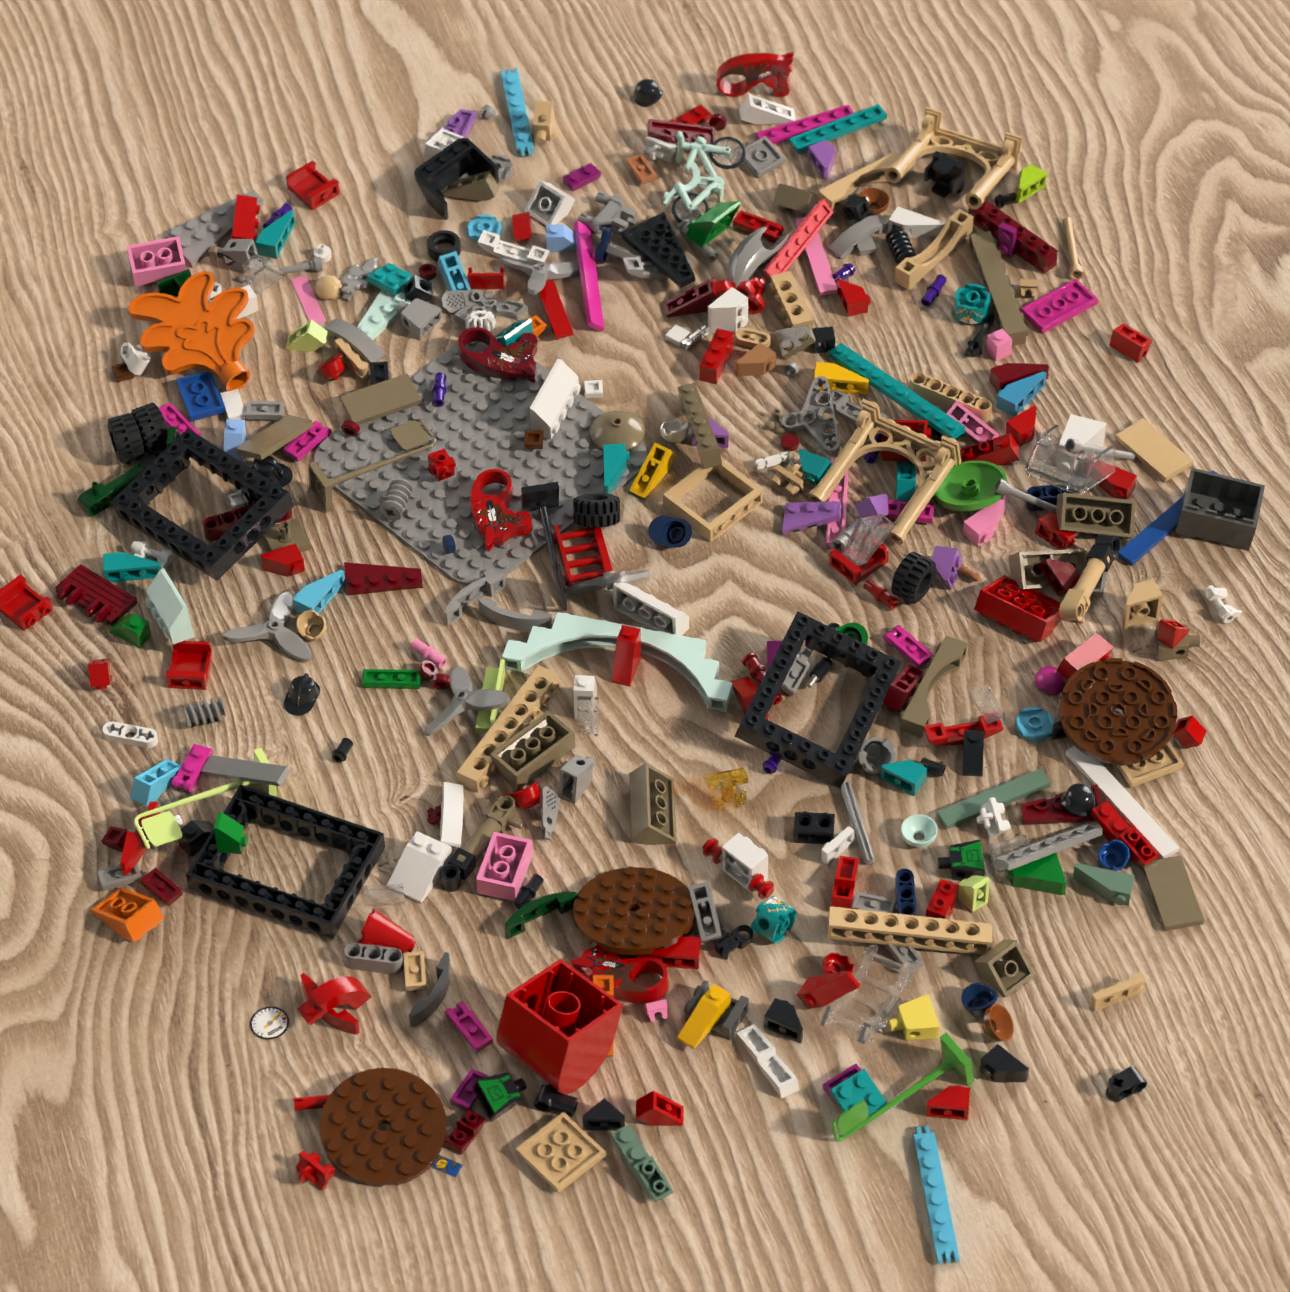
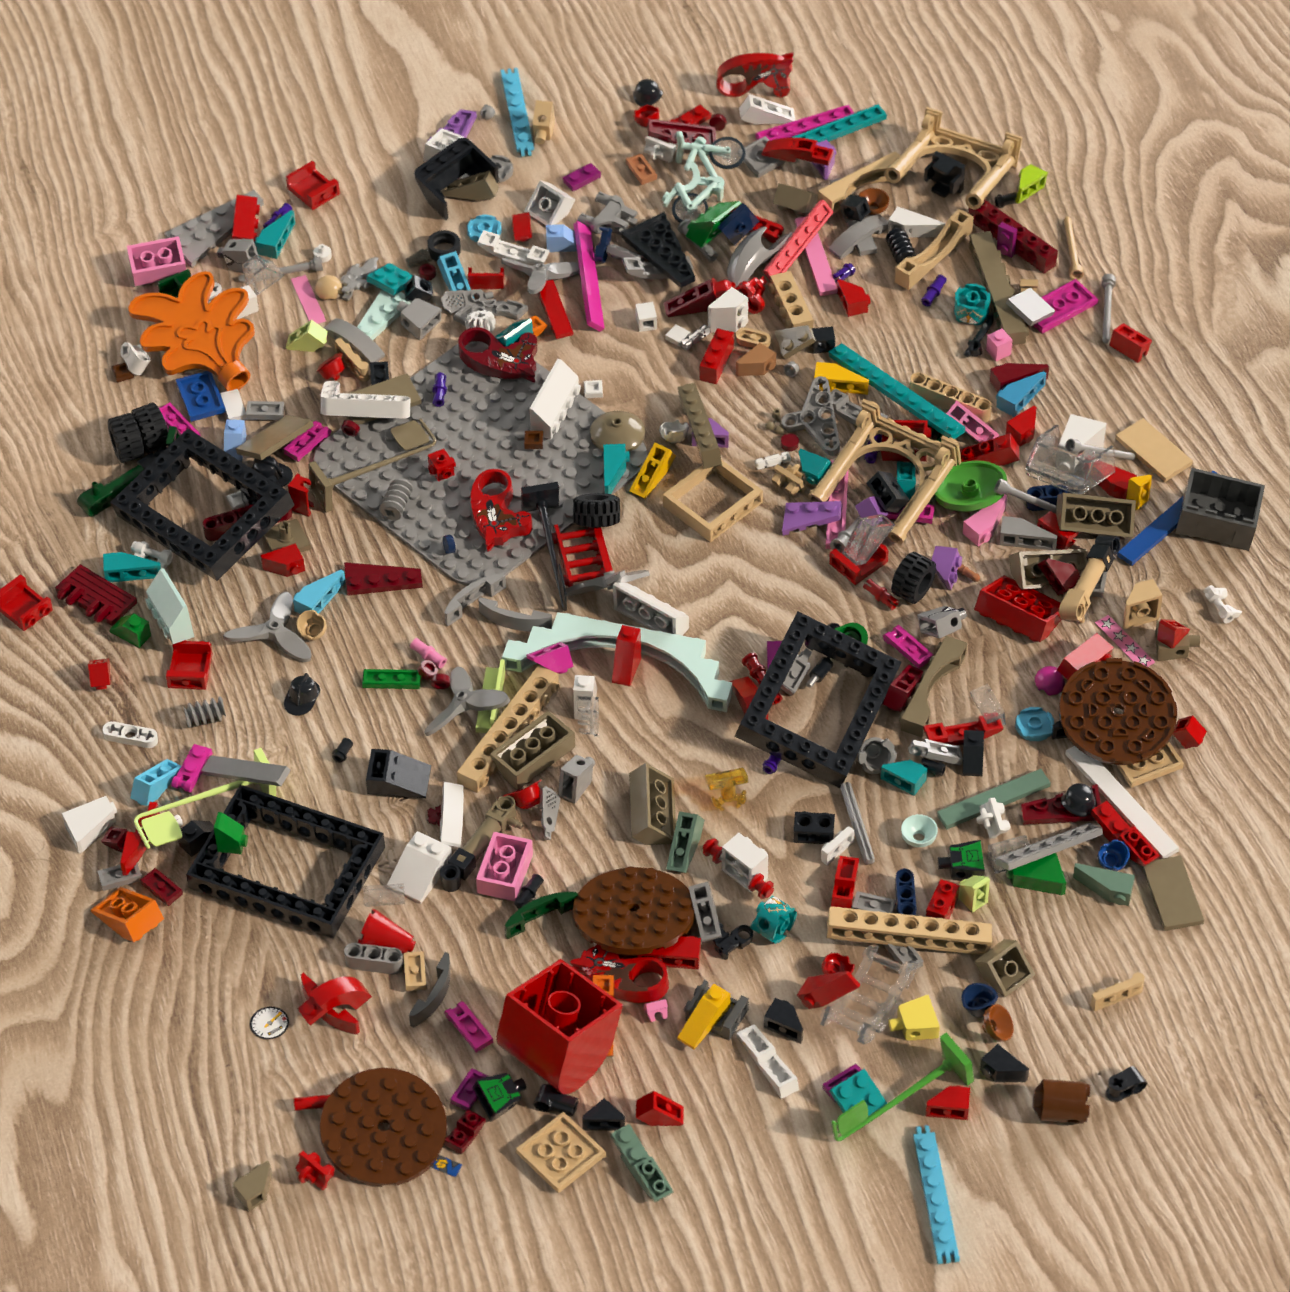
dark blue piece [648,516,692,548] -> none
none -> white slope [62,796,117,853]
none -> dark tan slope [232,1161,272,1211]
none -> red hinge [288,473,314,517]
none -> white beam [320,381,410,418]
none -> slope [366,749,431,798]
none -> clear smoke cone [405,248,432,268]
none -> dark pink slope [526,642,574,674]
none -> red hair [634,105,660,128]
none -> white brick [635,302,657,332]
none -> sand green slope [666,811,705,873]
none -> dark blue plate [718,203,759,246]
none -> red slope [762,137,834,166]
none -> black brick [866,471,910,513]
none -> light grey hinge [908,739,963,765]
none -> light grey torso [917,606,967,638]
none -> light grey slope [1000,516,1057,550]
none -> tile [1006,288,1055,326]
none -> reddish brown cylinder [1032,1079,1090,1124]
none -> bright pink sticker [1095,615,1155,667]
none -> light grey piece [1102,274,1116,344]
none -> yellow slope [1126,475,1152,510]

